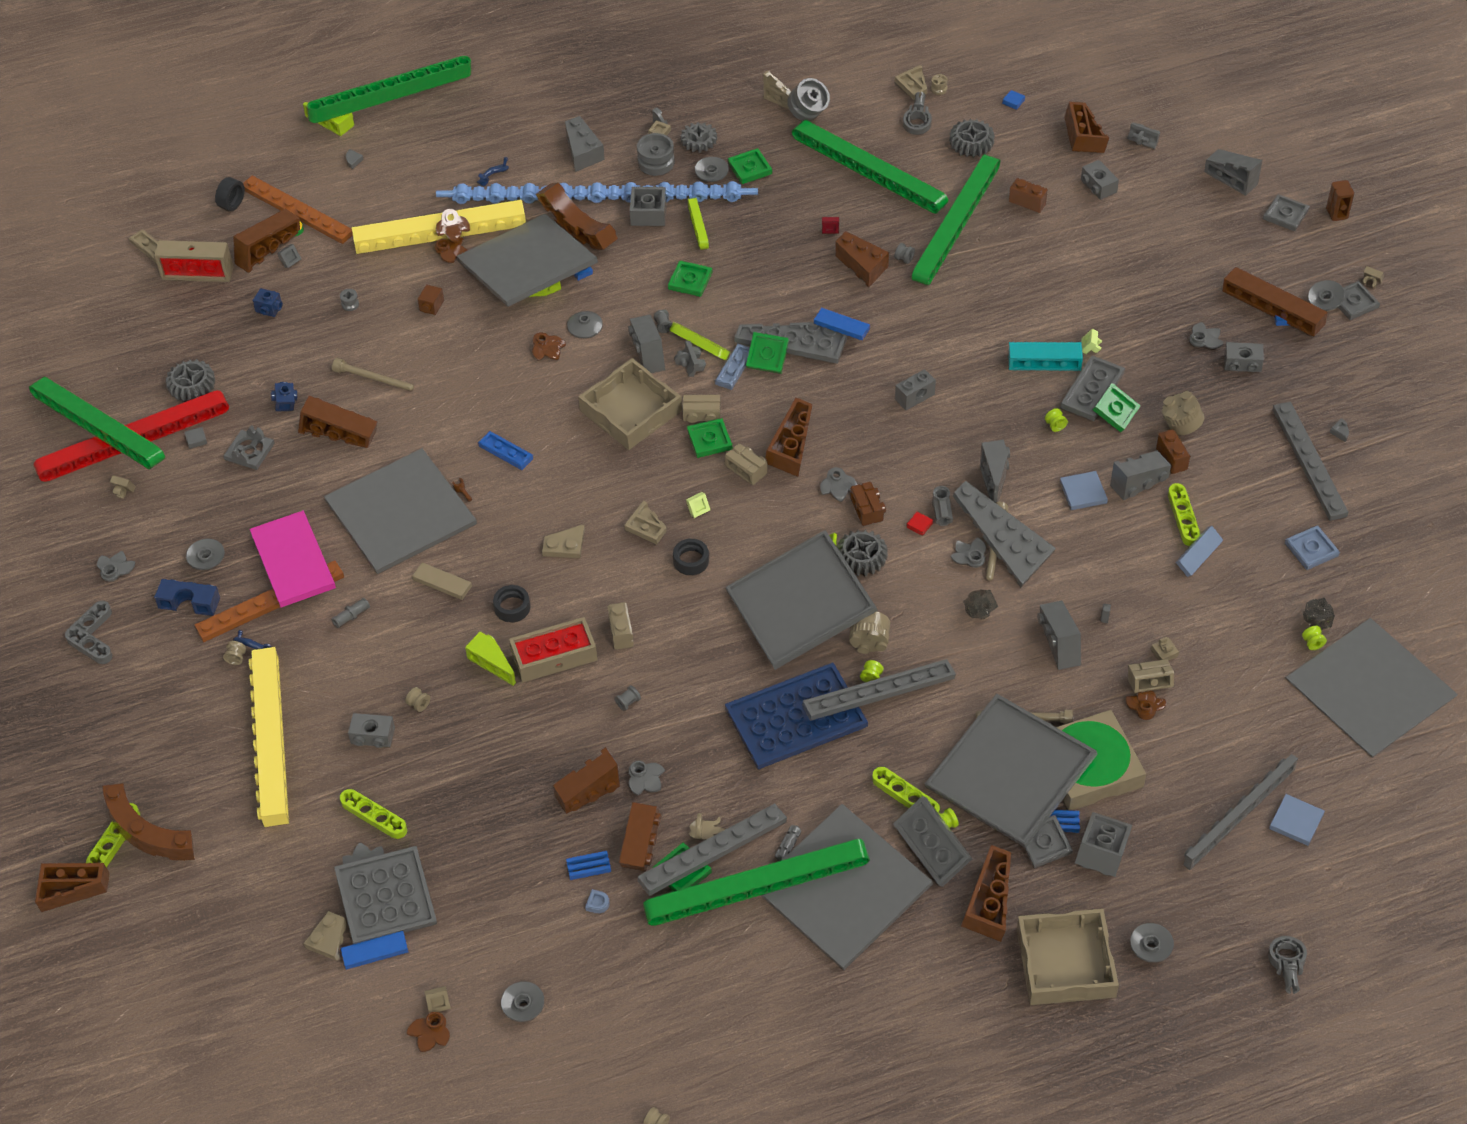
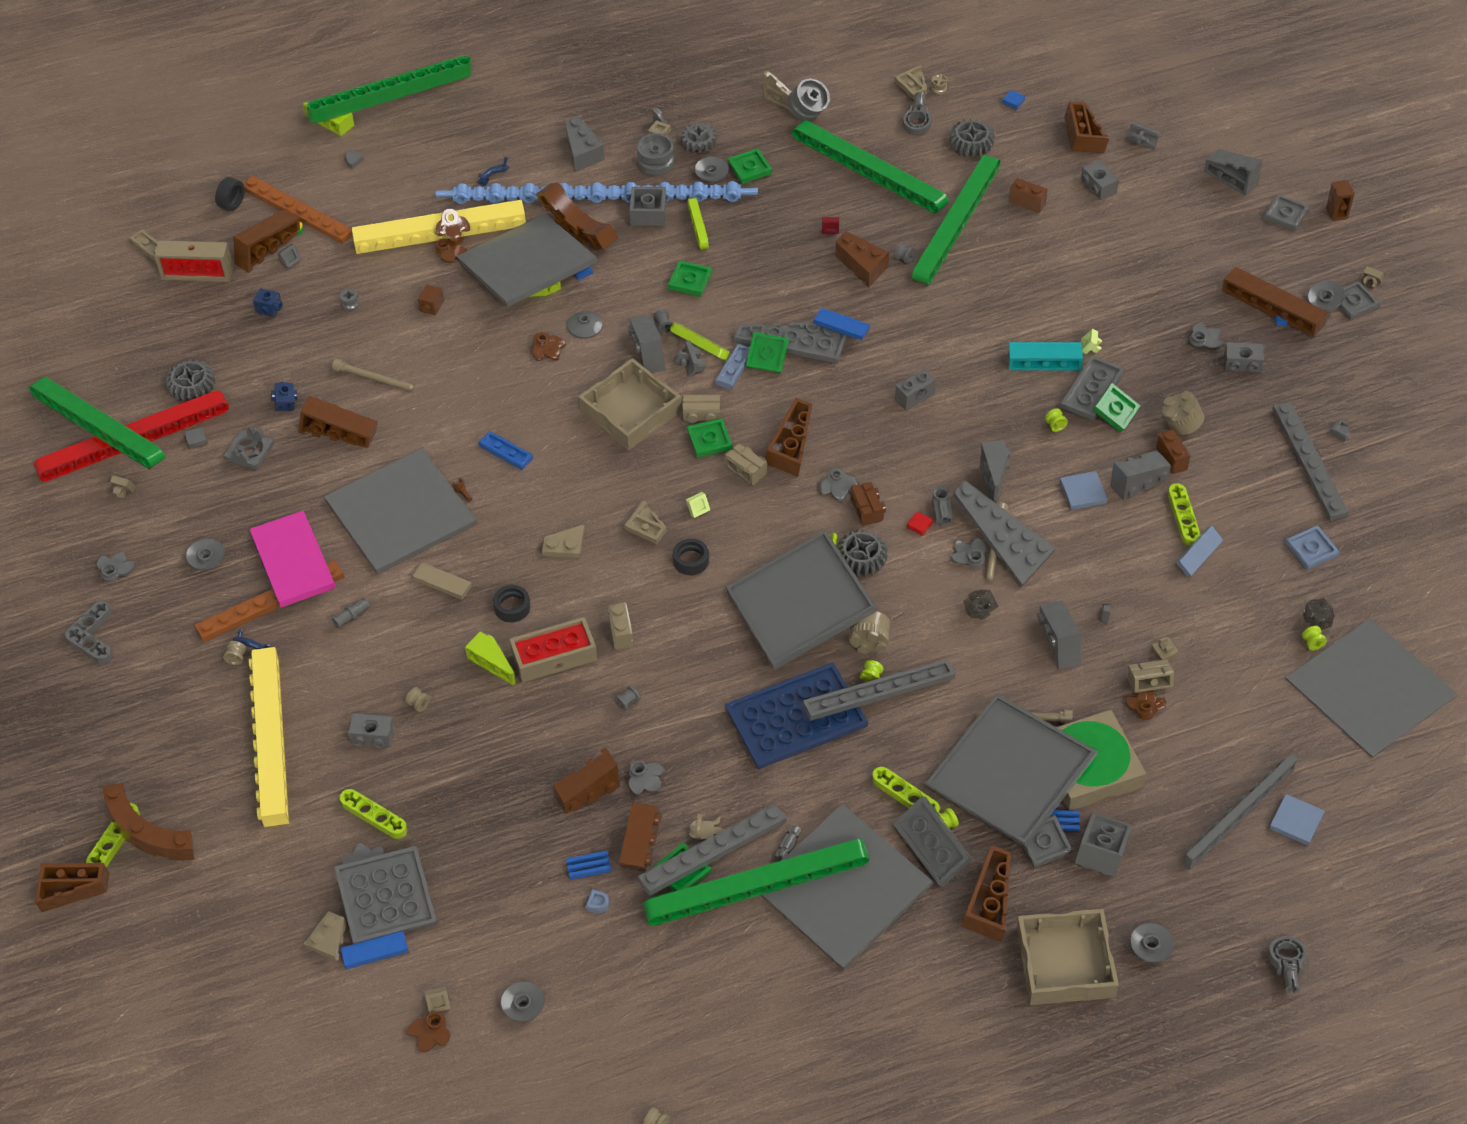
dark blue arch [154,579,220,616] -> none

